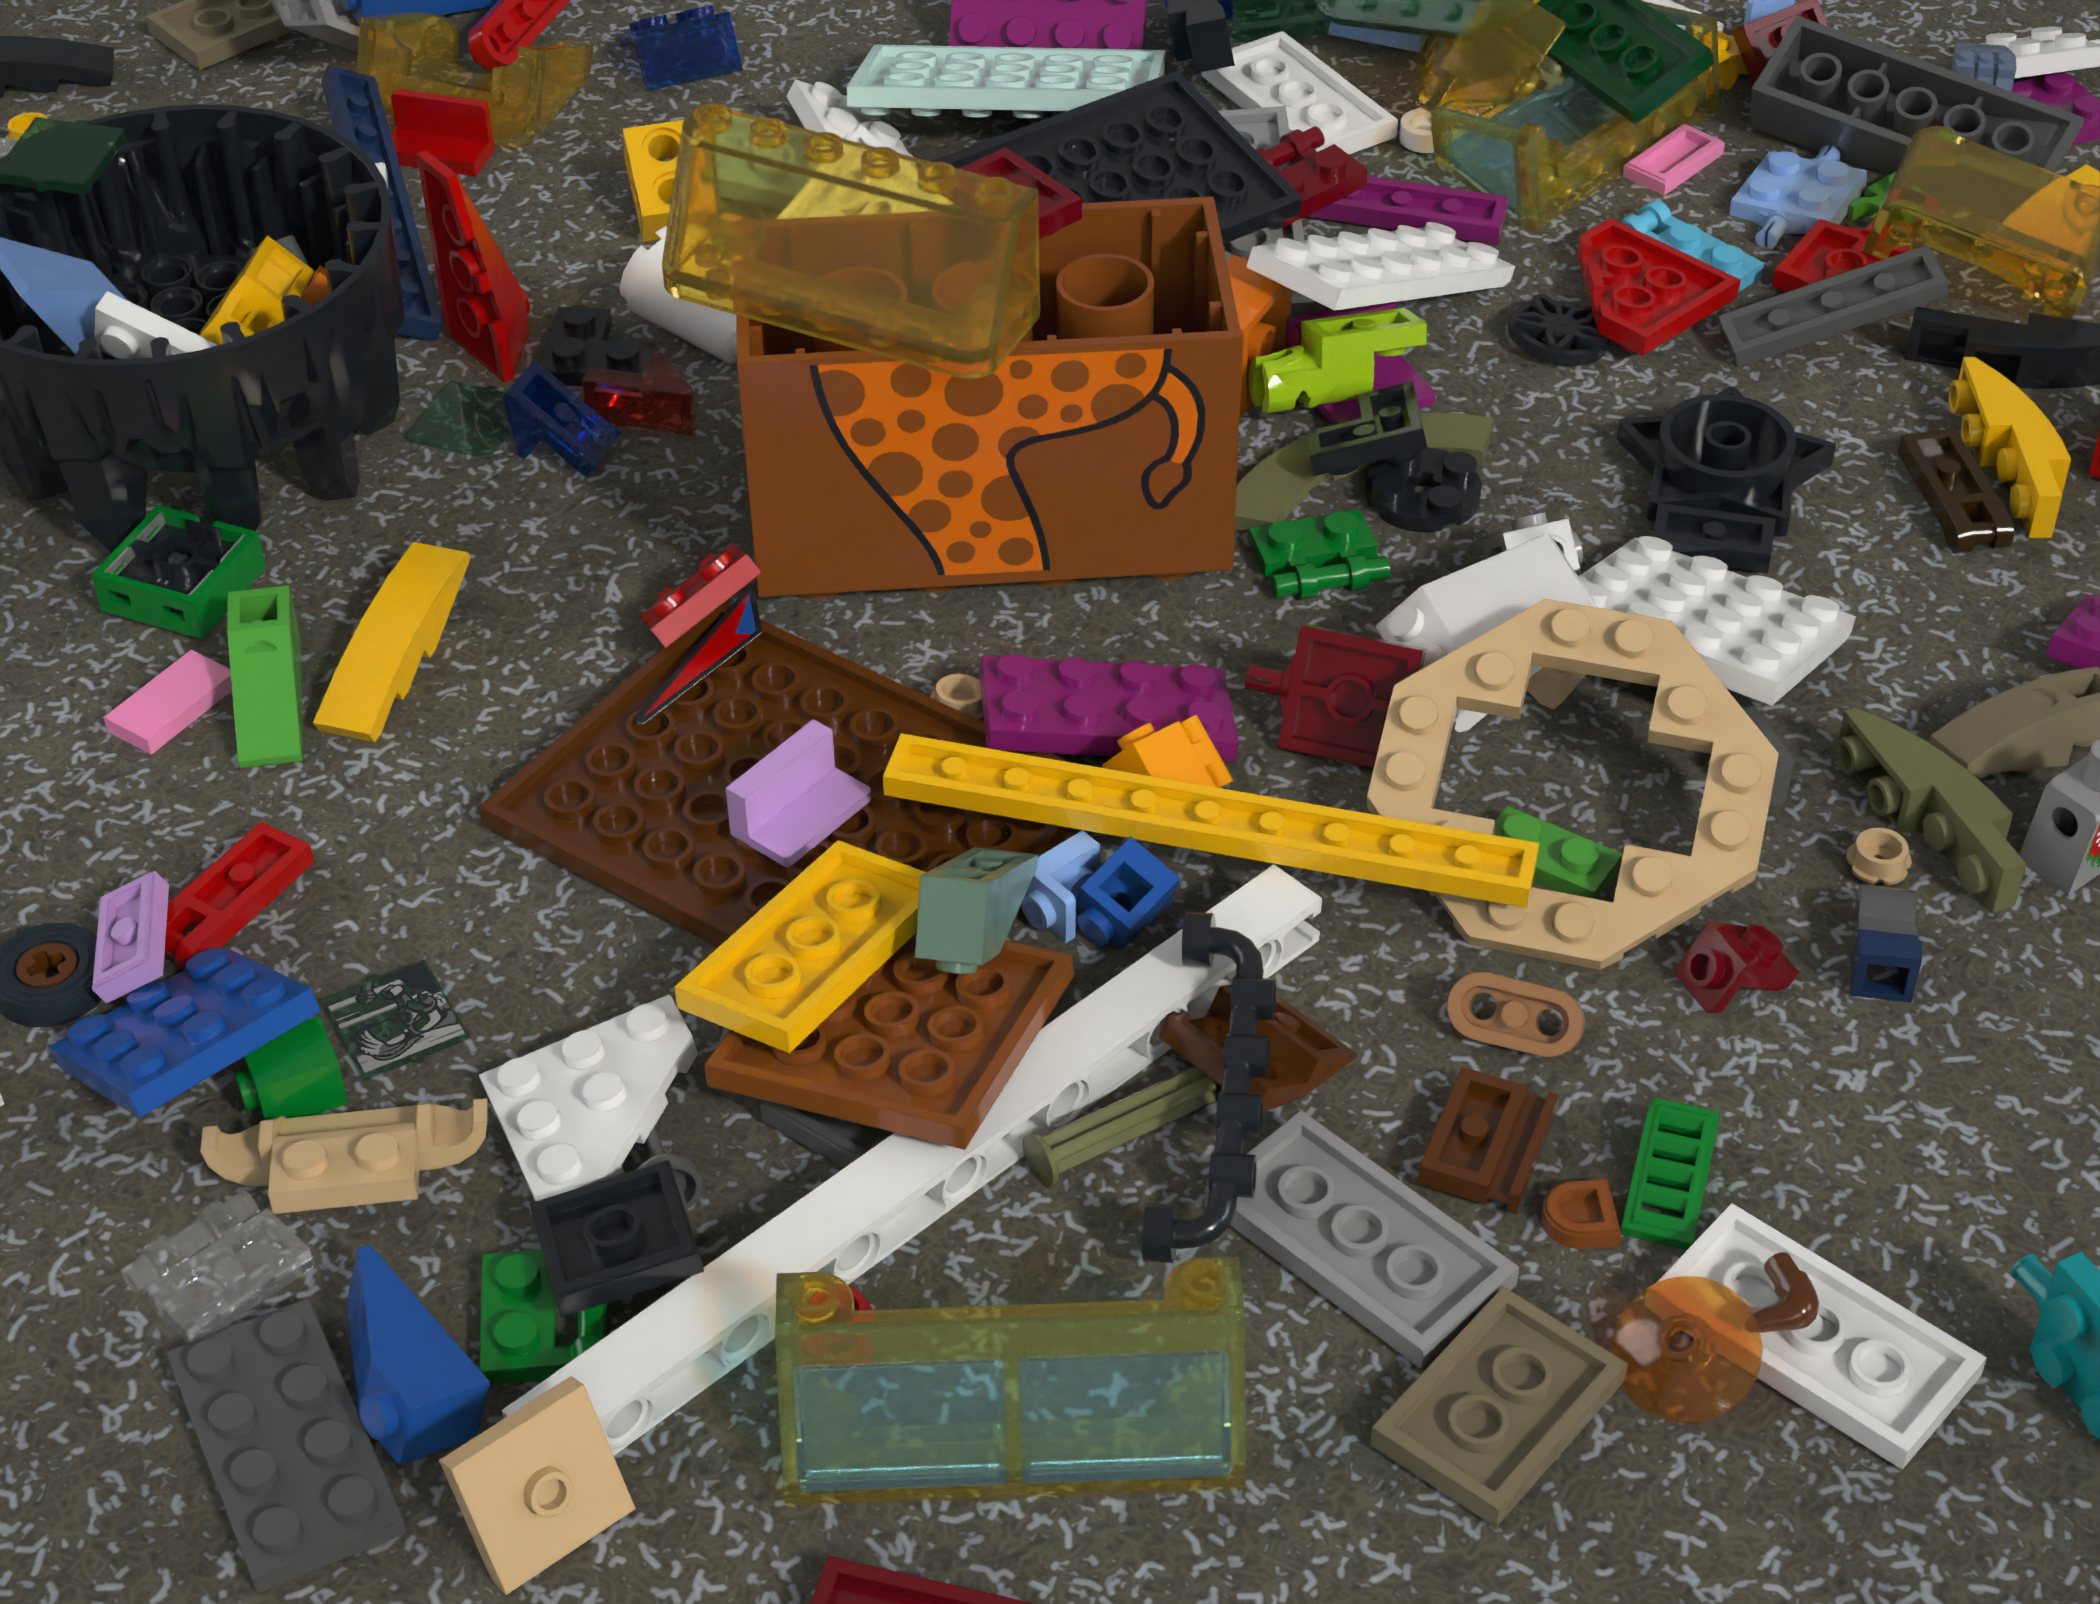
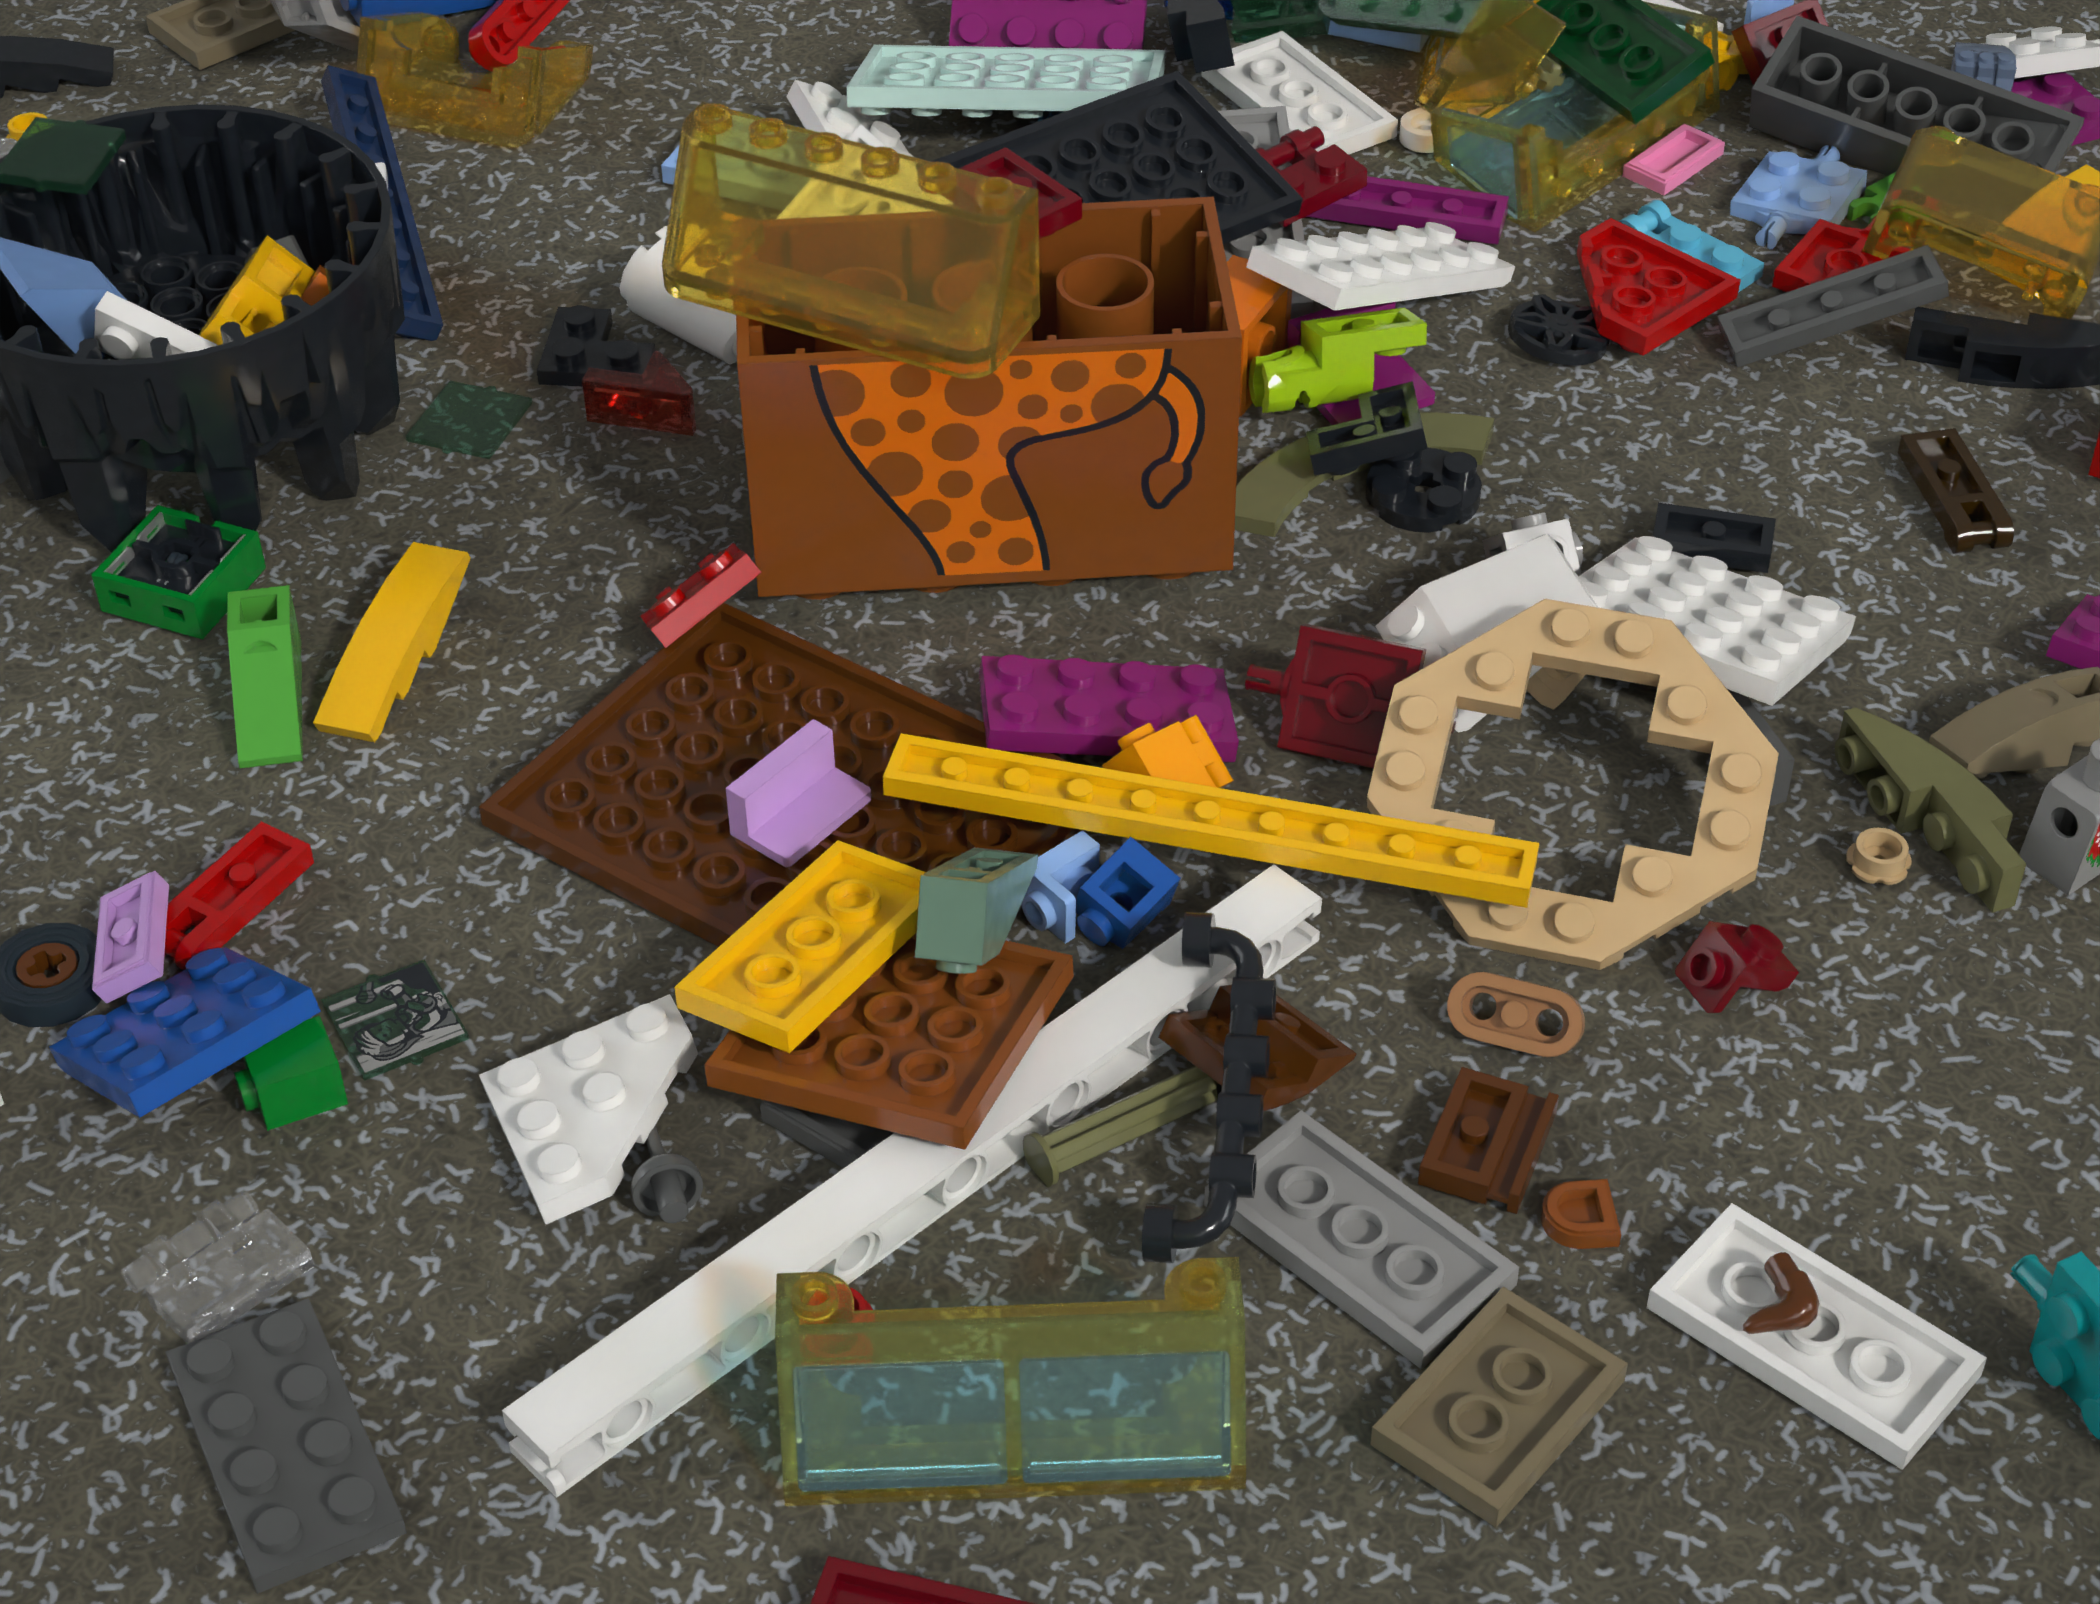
bright pink tile [103,650,232,755] -> none
tan plate [200,1098,488,1214] -> none
blue slope [346,1245,490,1465] -> none
red panel [391,89,495,177] -> none
red wedge [416,150,530,383] -> none
tan plate [439,1376,636,1595] -> none
green plate [479,1249,607,1385] -> none
clear blue slope [502,360,621,476] -> none
black plate [530,1160,704,1317] -> none
clear blue bracket [618,5,743,91] -> none
yellow brick [623,120,713,242] -> none
sticker [635,589,762,724] -> none
tan plate [930,674,983,721] -> none
green plate [1248,509,1390,600] -> none
bright green plate [1494,806,1623,899] -> none
clear orange dish [1611,1276,1763,1424] -> none
black plate [1617,386,1836,537] -> none
green slope [1621,1098,1720,1250] -> none
leg [1850,884,1922,1003] -> none
yellow slope [1949,357,2071,538] -> none

